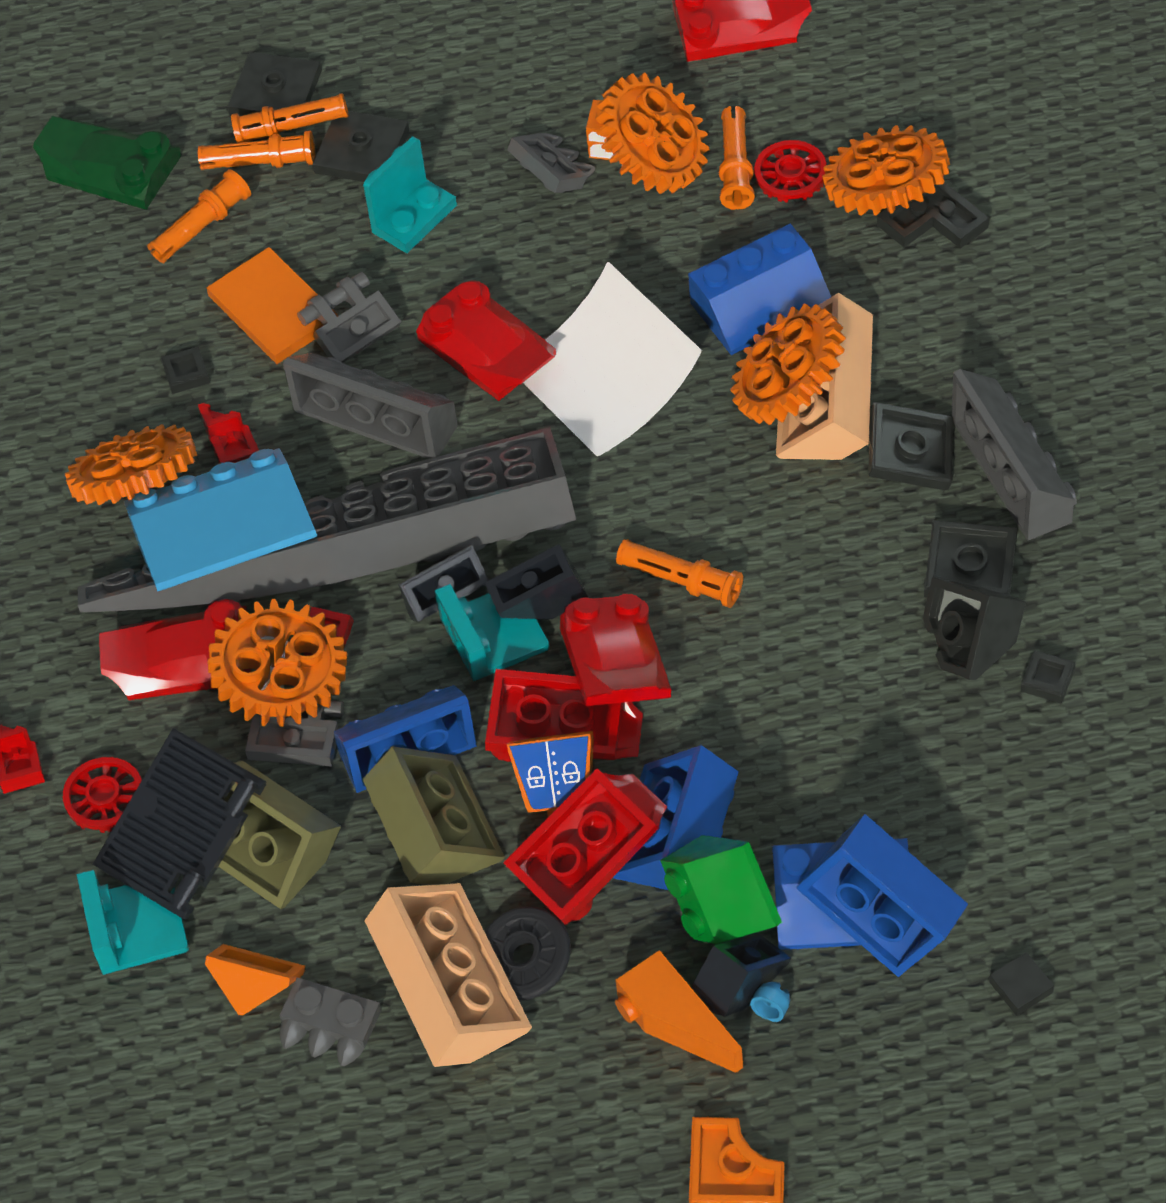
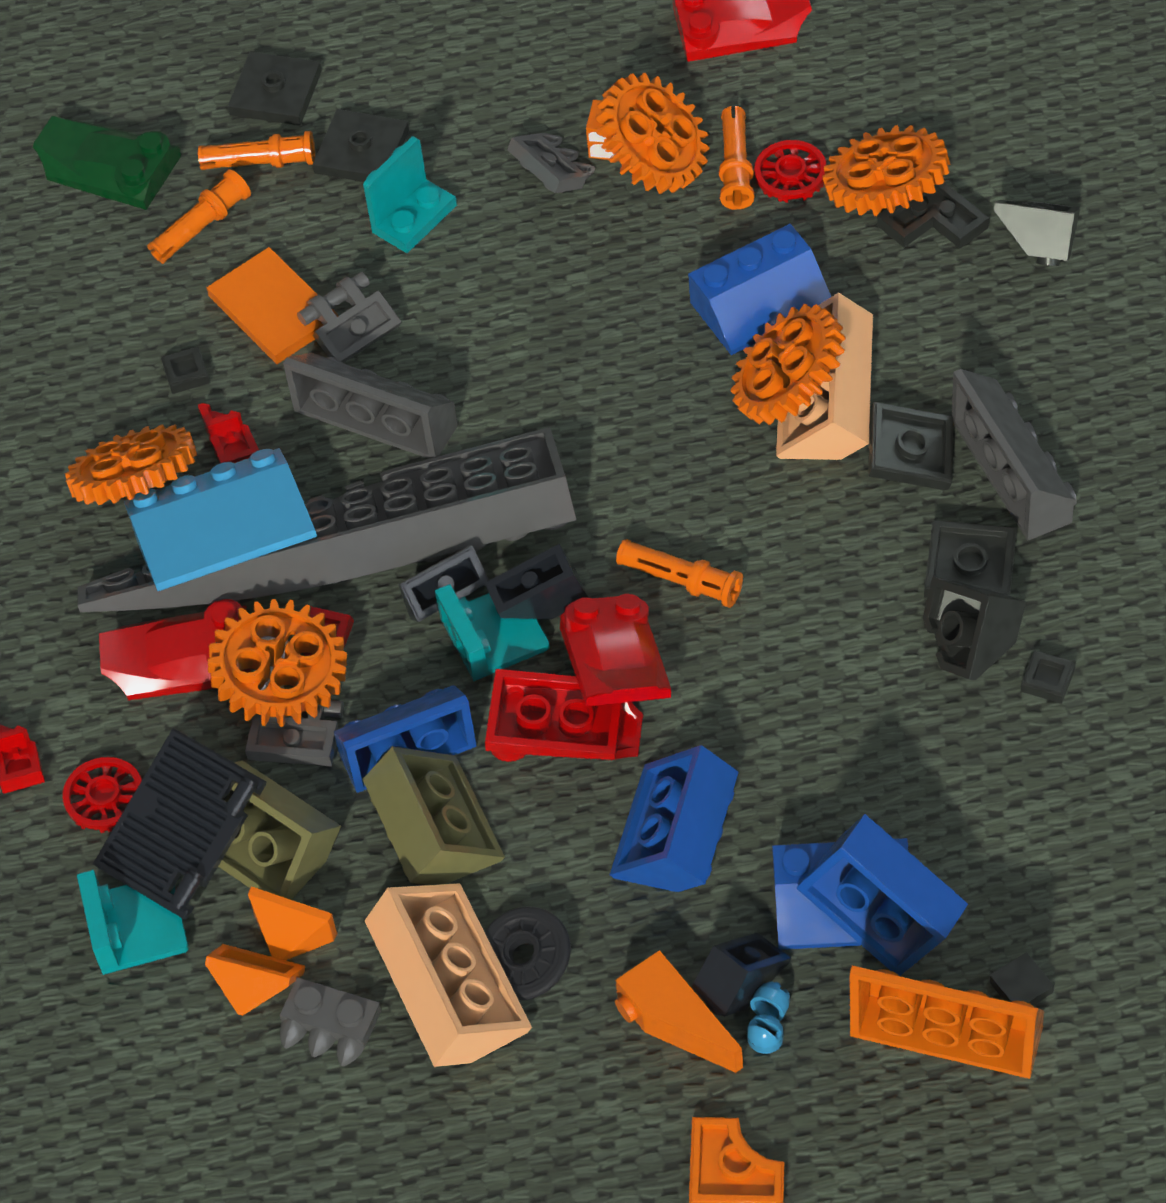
orange pin [231,93,349,143] -> none
red slope [416,281,556,401] -> none
red slope [503,768,667,925] -> none
blue torso [507,731,594,817] -> none
white sticker [523,262,702,456] -> none
green slope [660,835,783,944] -> none
none -> orange slope [248,886,337,960]
none -> dark azure hinge [747,1013,784,1054]
none -> orange slope [850,965,1044,1079]
none -> slope [994,200,1080,266]

